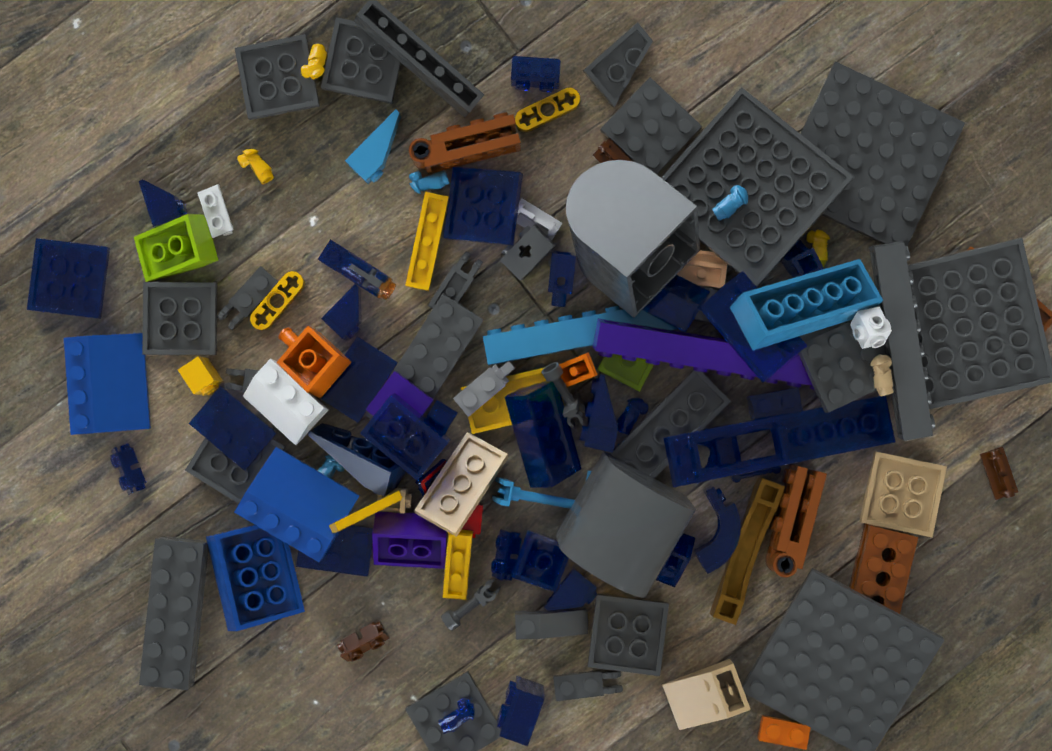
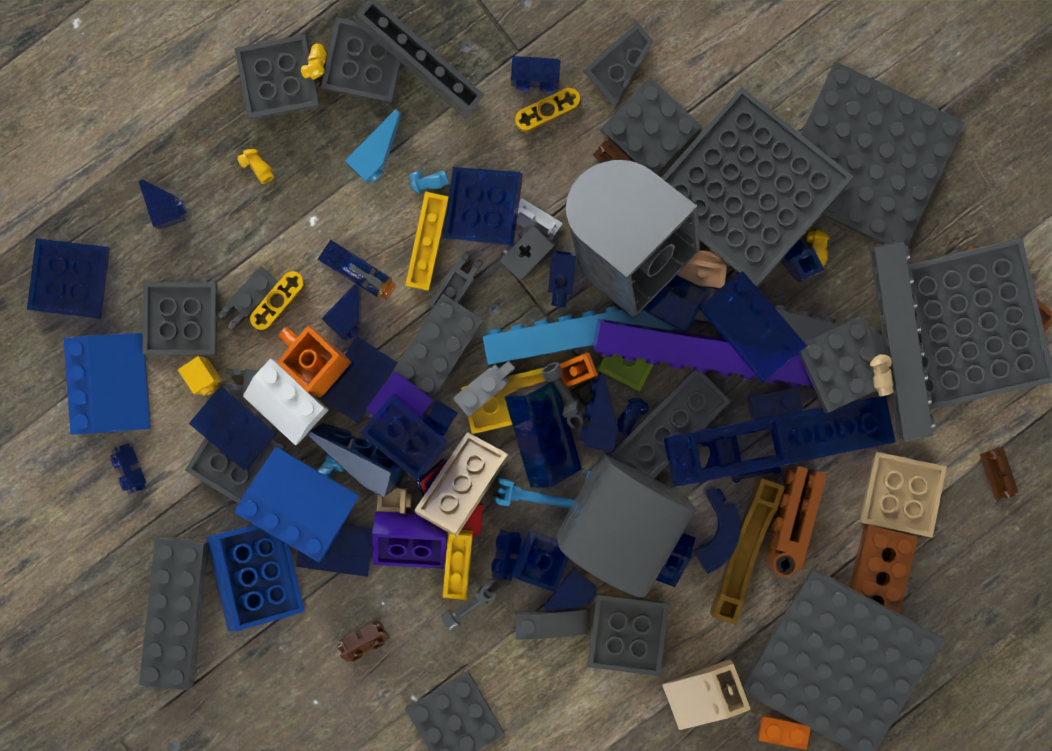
lime slope [134,214,219,282] -> none
white hinge [197,184,233,238] -> none
yellow tile [329,491,402,533] -> none
dark orange hinge [409,112,521,175] -> none
clear blue arm [438,698,475,734] -> none
clear blue brick [497,676,545,746] -> none
dark grey hinge [553,670,623,701] -> none
dark azure arm [712,185,748,221] -> none
dark azure brick [730,259,883,350] -> none
white brick [850,306,892,349] -> none

